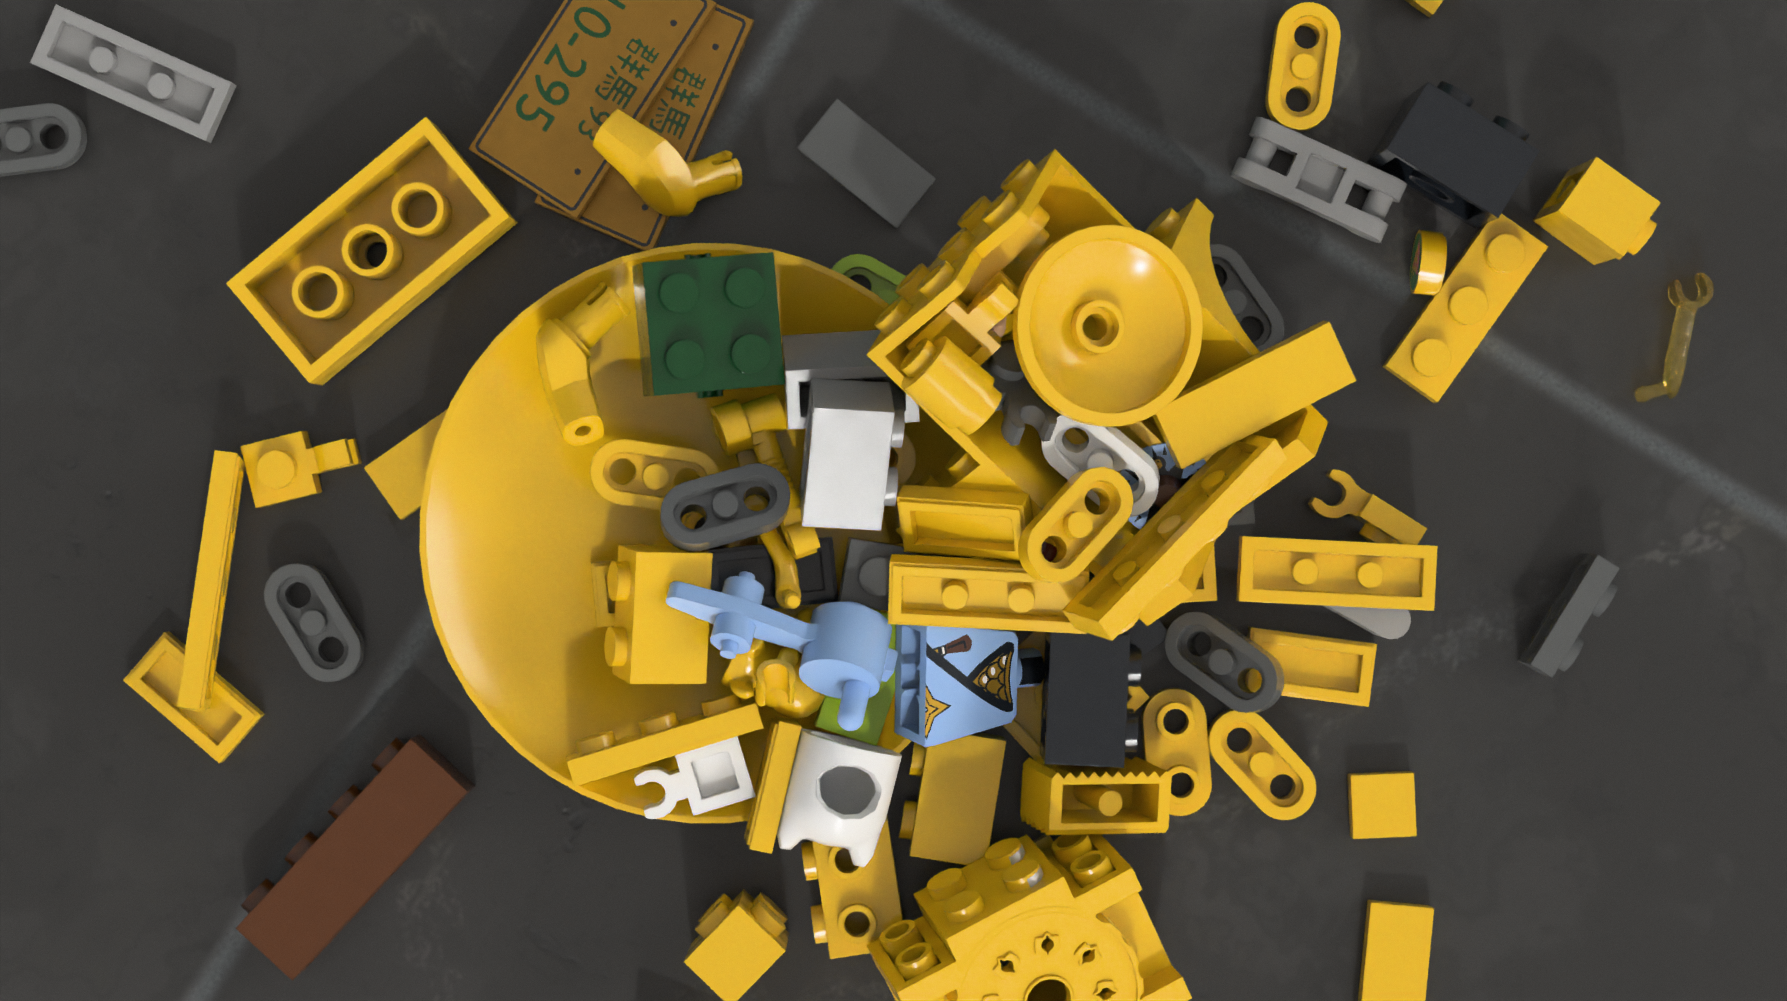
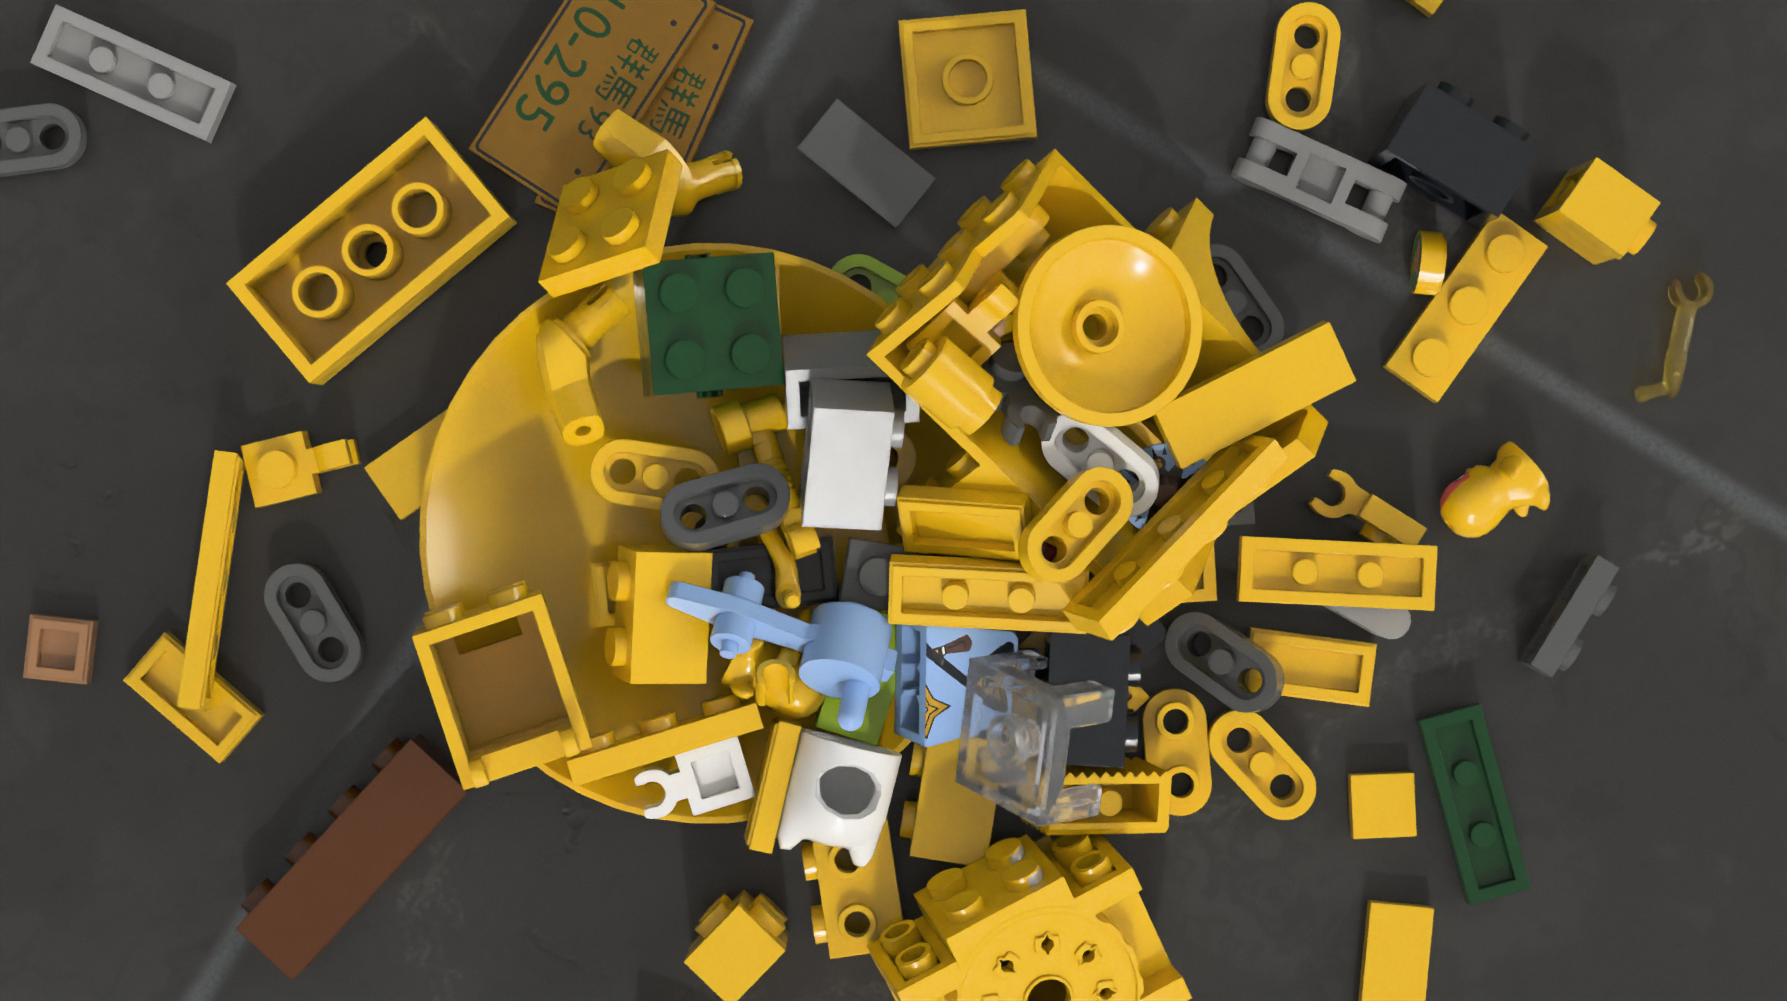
none -> medium nougat tile [23,613,99,685]
none -> yellow container [412,579,593,790]
none -> yellow plate [538,149,683,298]
none -> yellow plate [898,9,1037,150]
none -> clear panel [955,650,1115,827]
none -> dark green plate [1415,702,1531,905]
none -> yellow animal [1439,441,1550,538]

